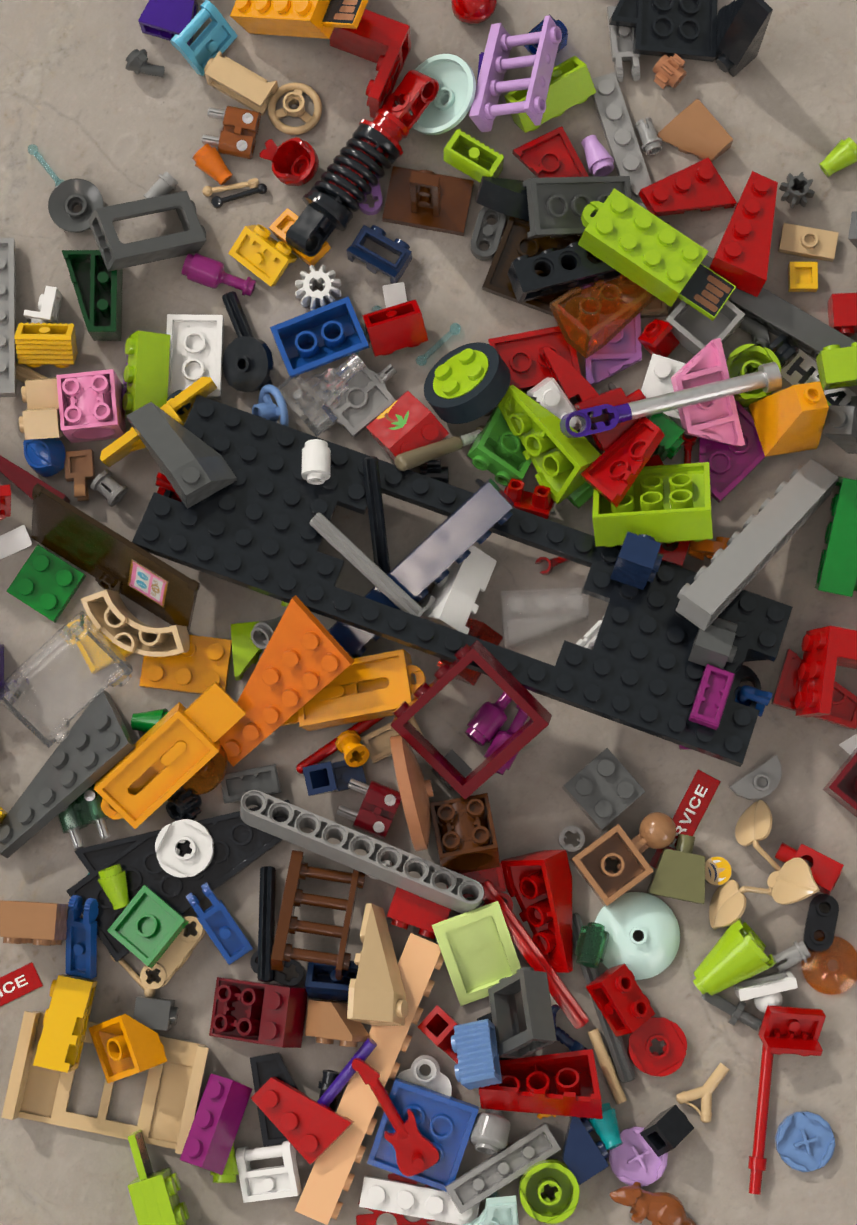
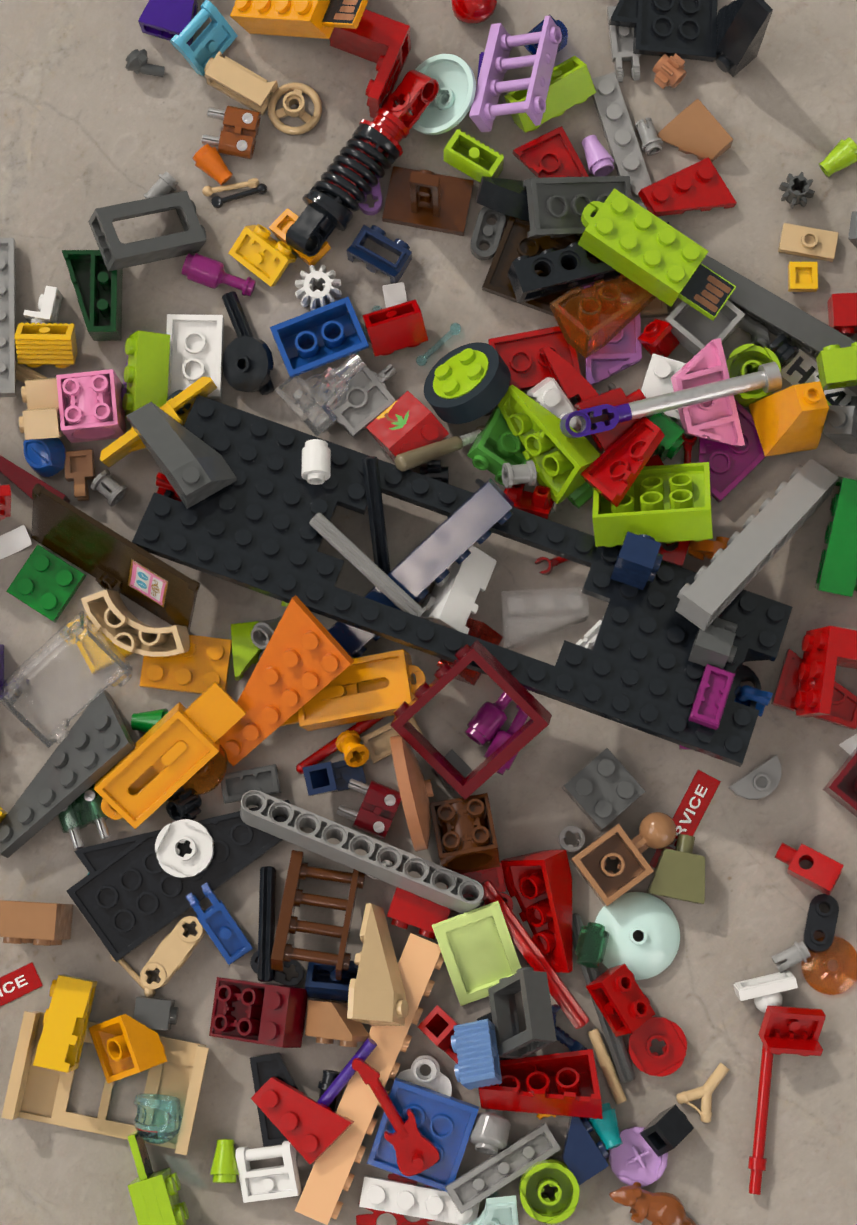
clear light blue hinge [28,144,64,186] -> none
dark grey dish [48,178,104,233] -> none
blue hinge [66,895,99,980] -> none
lime cone [98,864,130,910] -> none
plate [107,885,189,968] -> none
magenta brick [179,1074,252,1175] -> none
medium blue piece [252,384,289,427] -> none
red hat [259,137,319,186] -> none
lime cone [693,918,776,996] -> none
dark grey piece [701,992,762,1031] -> none
tile [705,856,732,886] -> none
red wedge [709,171,778,297] -> none
tan plant [709,800,820,930] -> none
medium blue tile [775,1111,835,1172] -> none
none -> clear light blue helmet [134,1094,183,1144]
none -> light grey bush [502,460,537,488]

